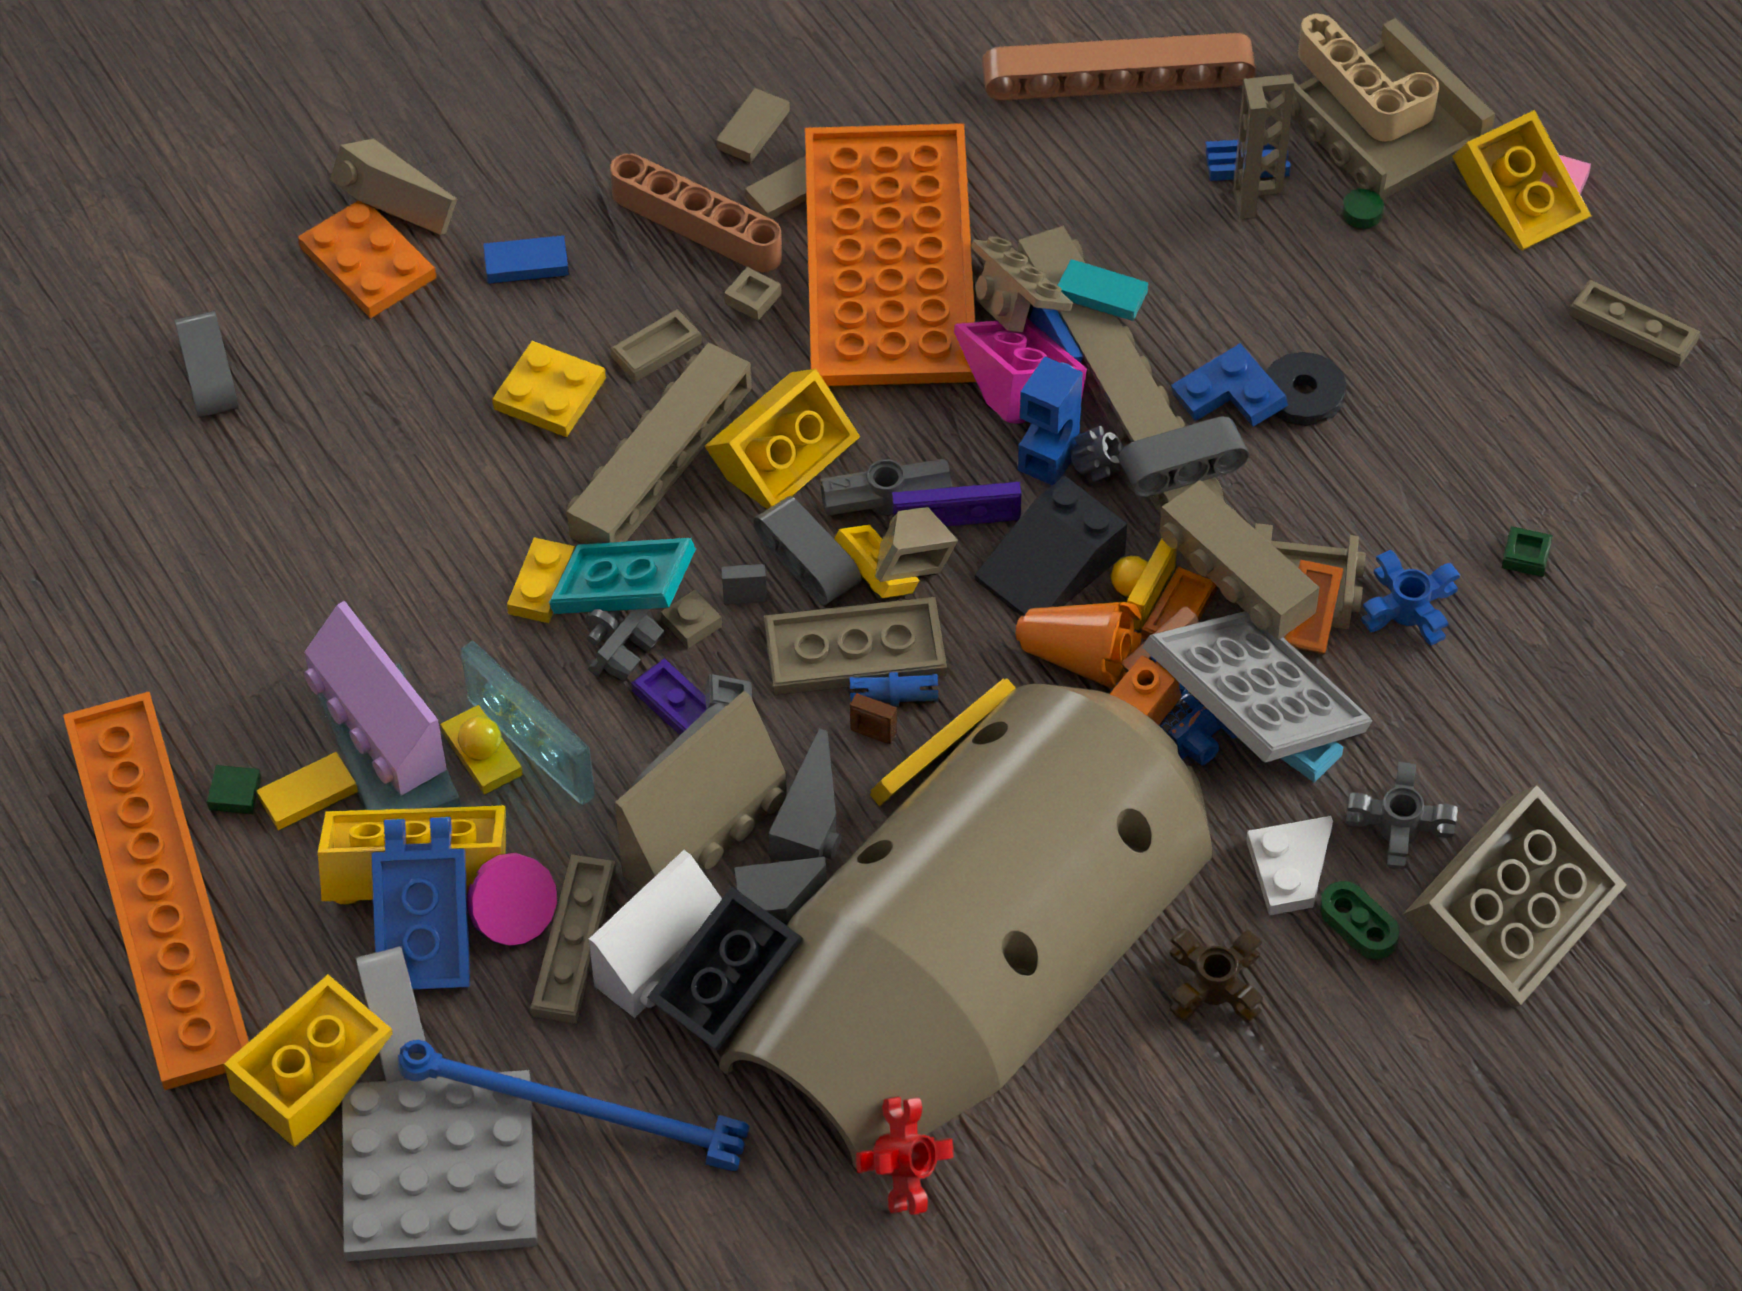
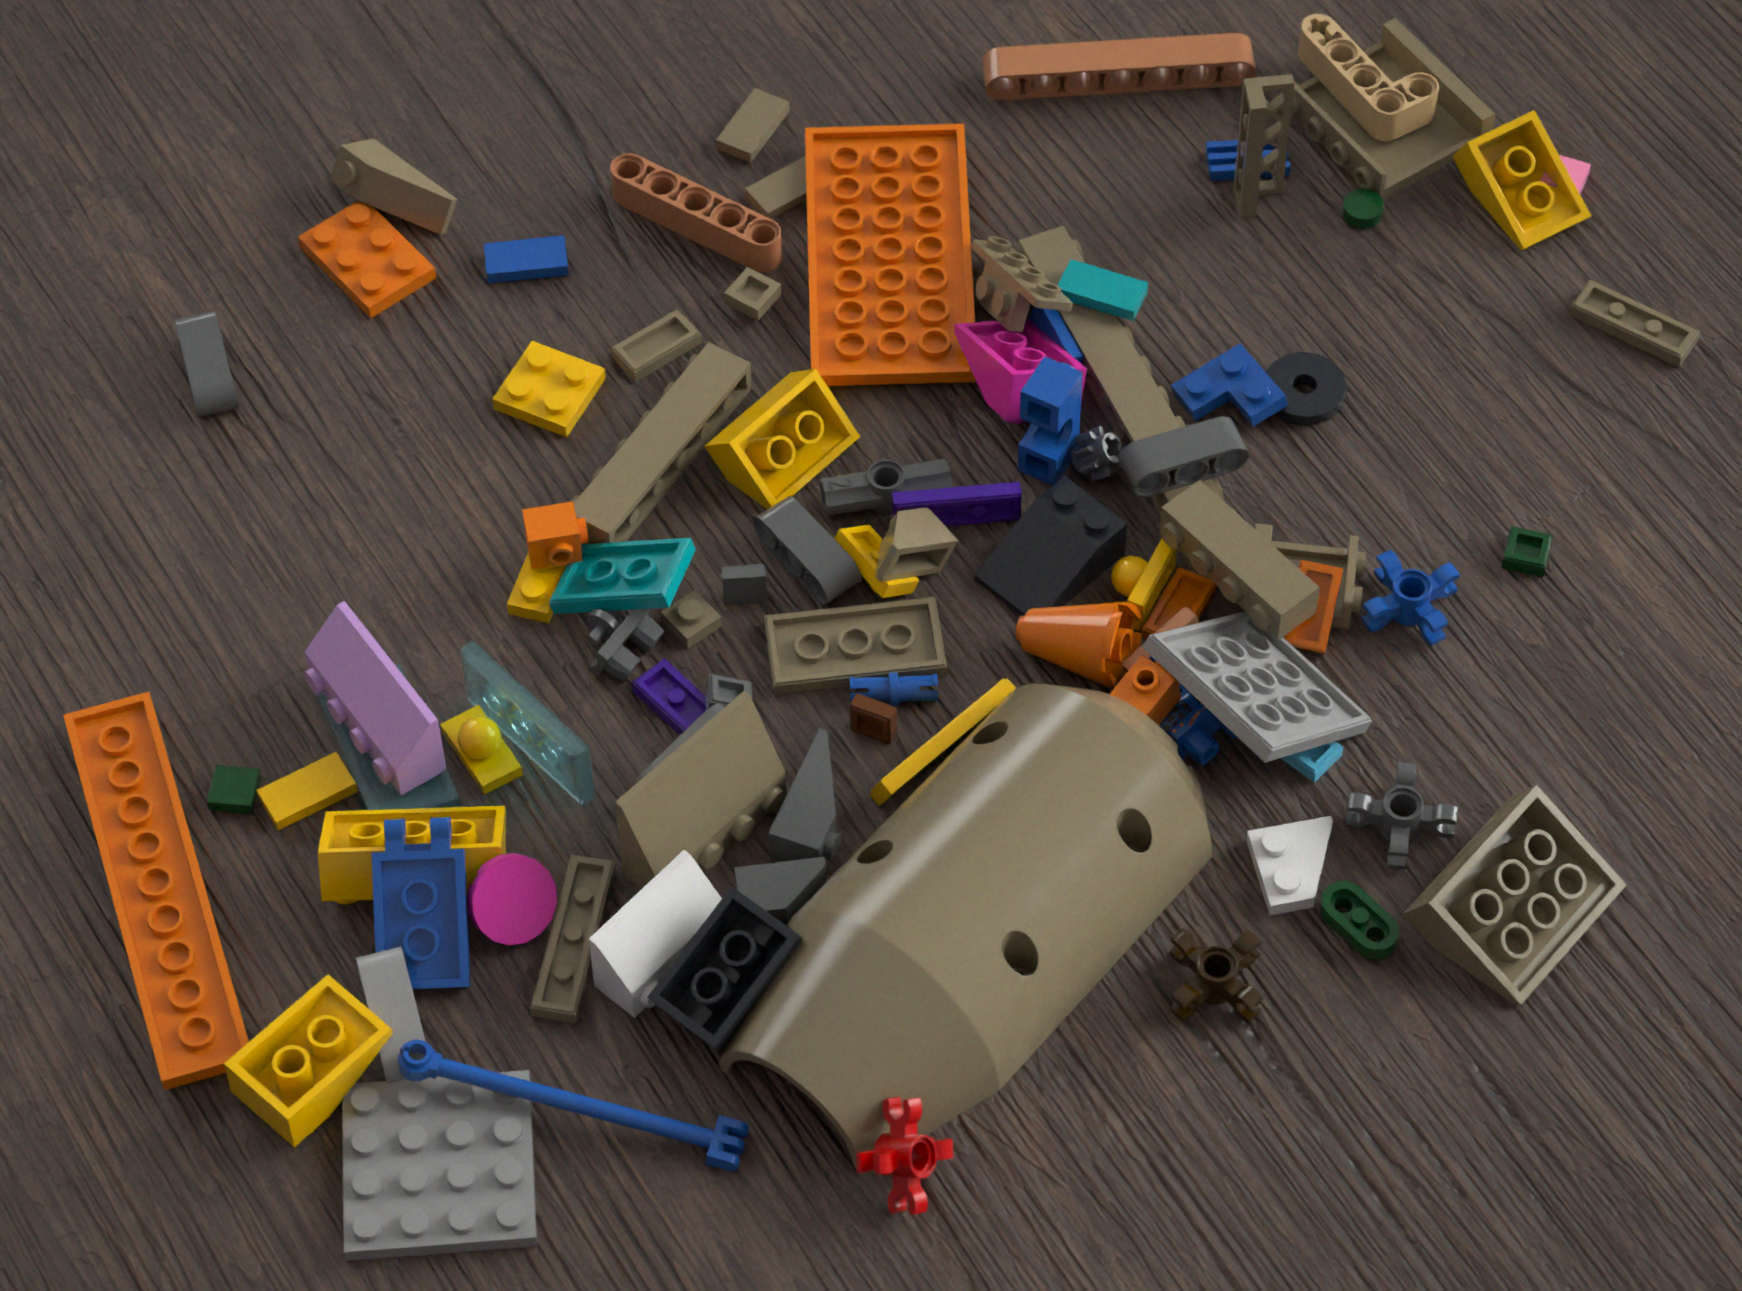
none -> orange brick [522,501,589,569]

